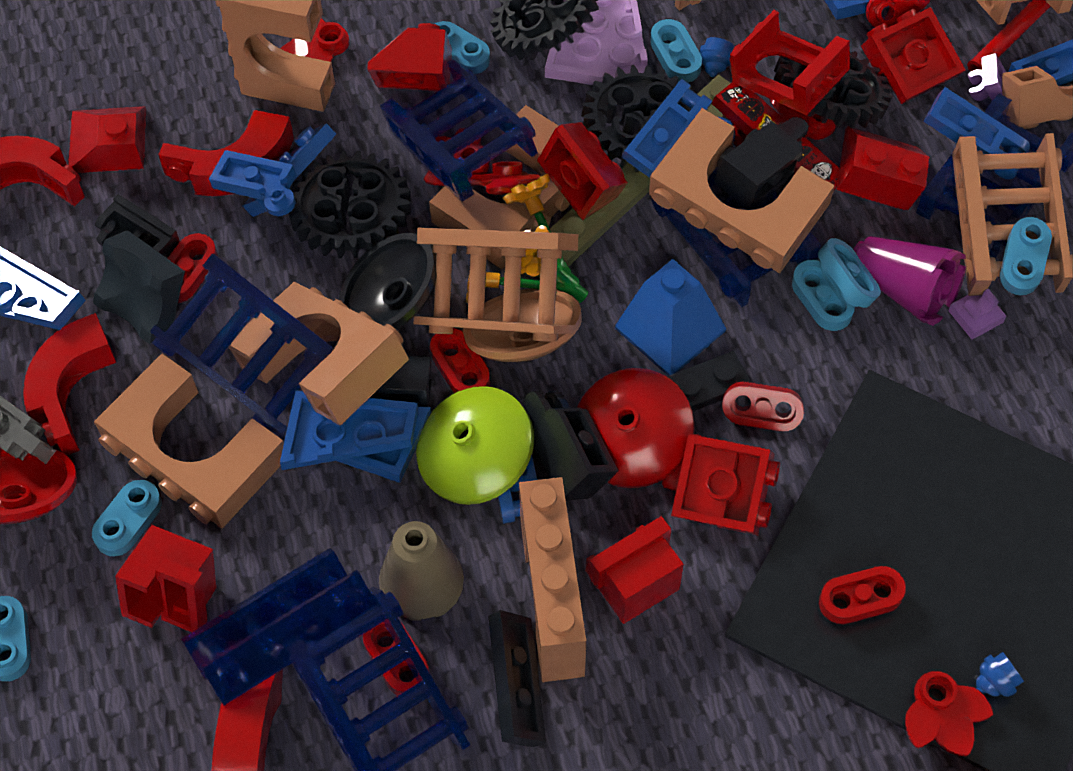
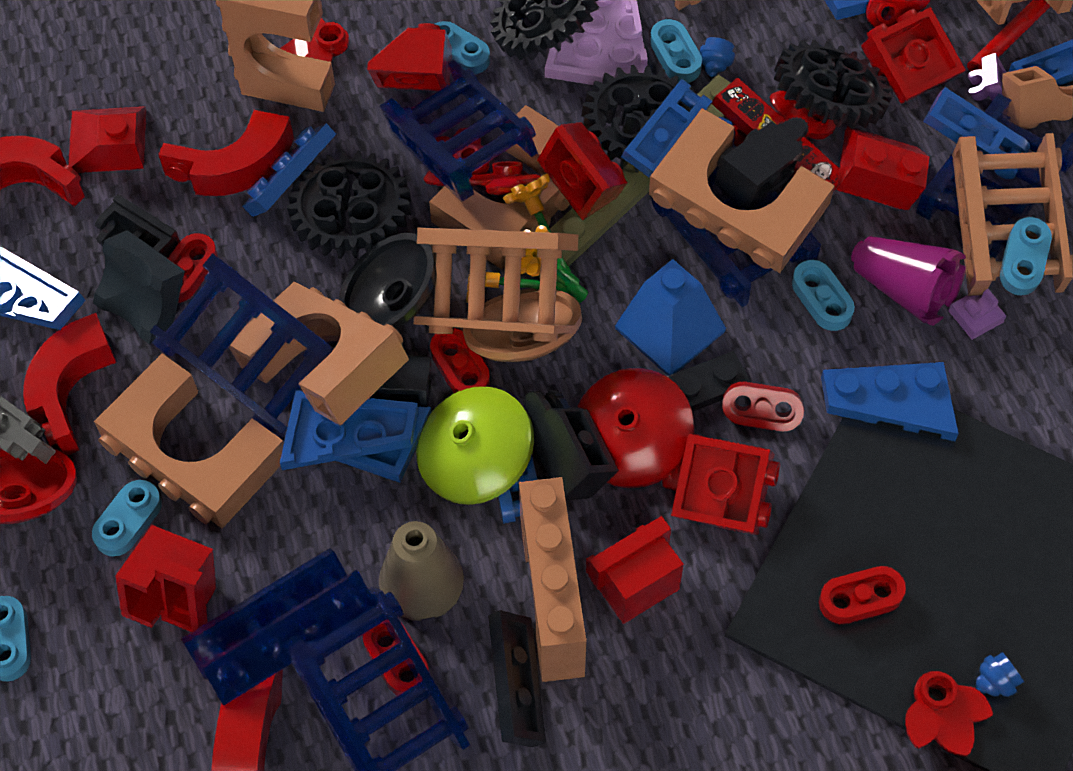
blue hinge [209,150,297,216] -> none
red panel [729,10,850,115] -> none
dark azure plate [818,238,881,308] -> none
none -> blue wing [821,362,958,441]

